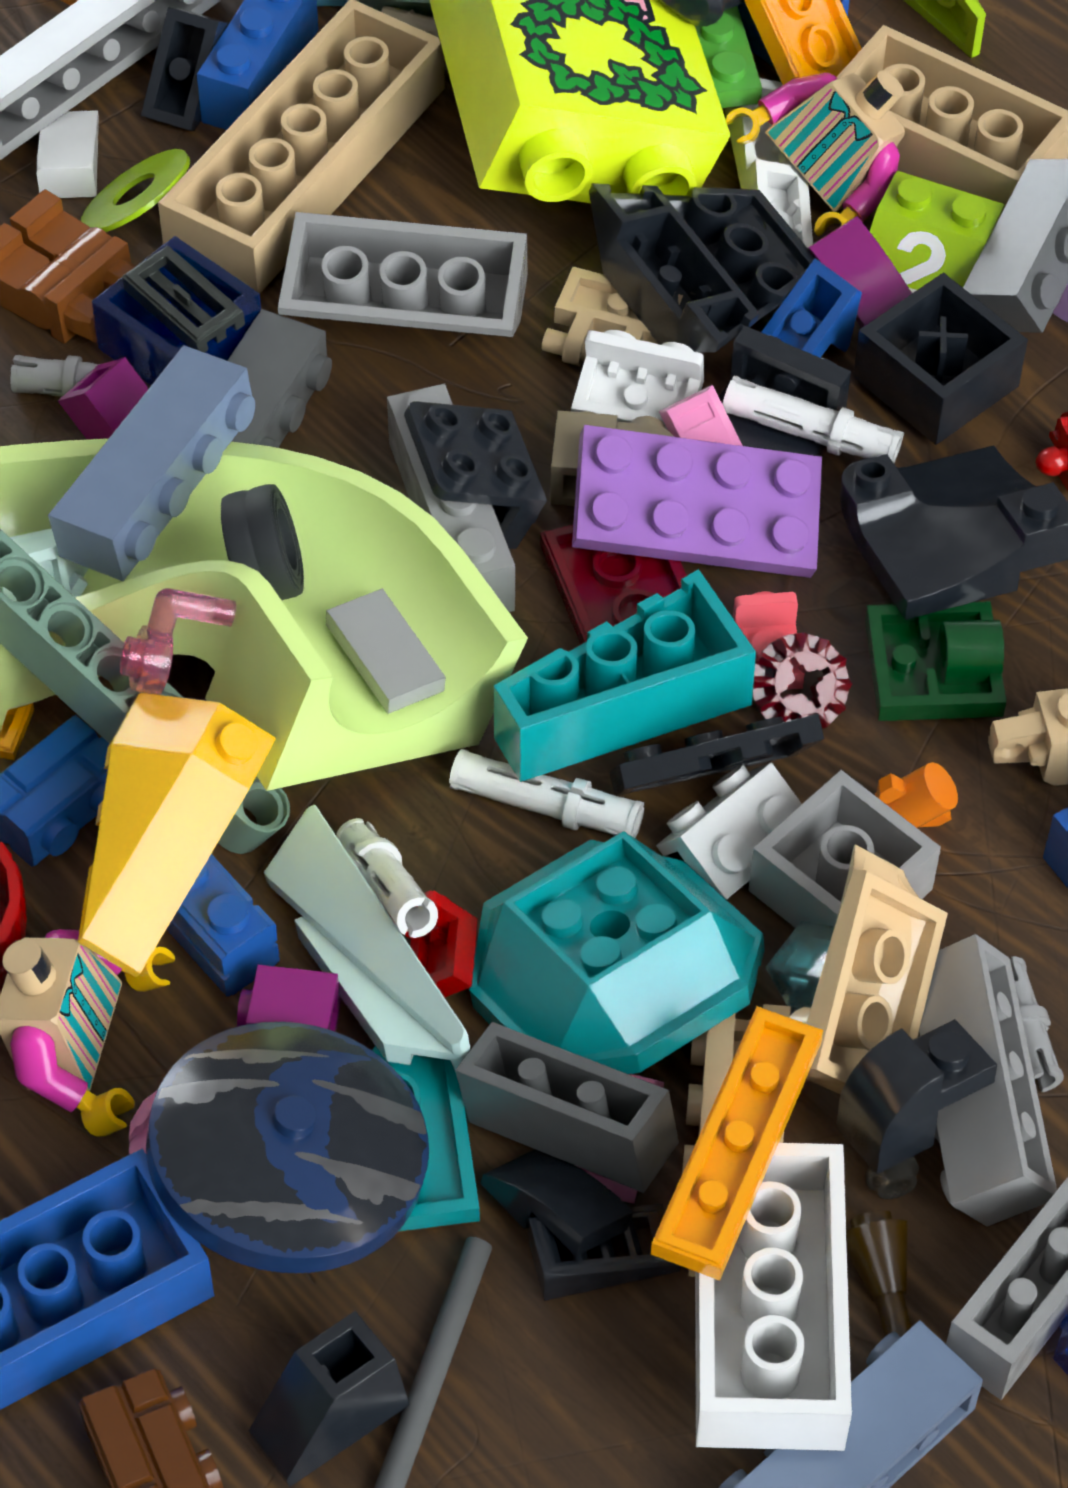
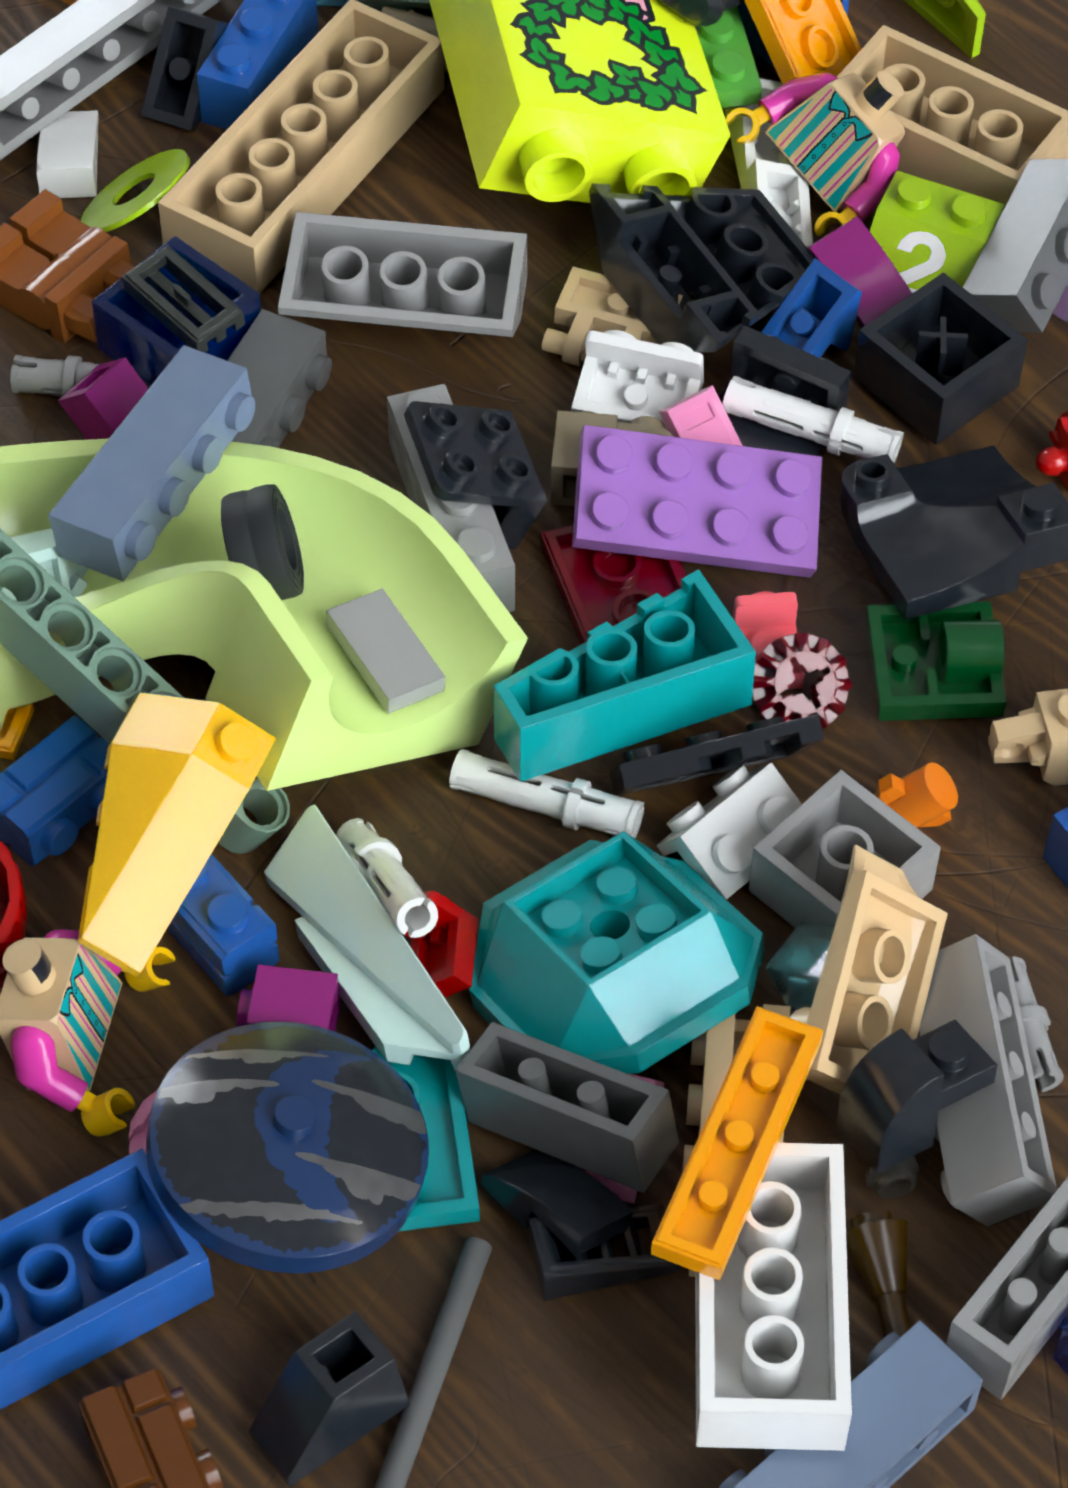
clear pink plate [120,588,236,695] -> none

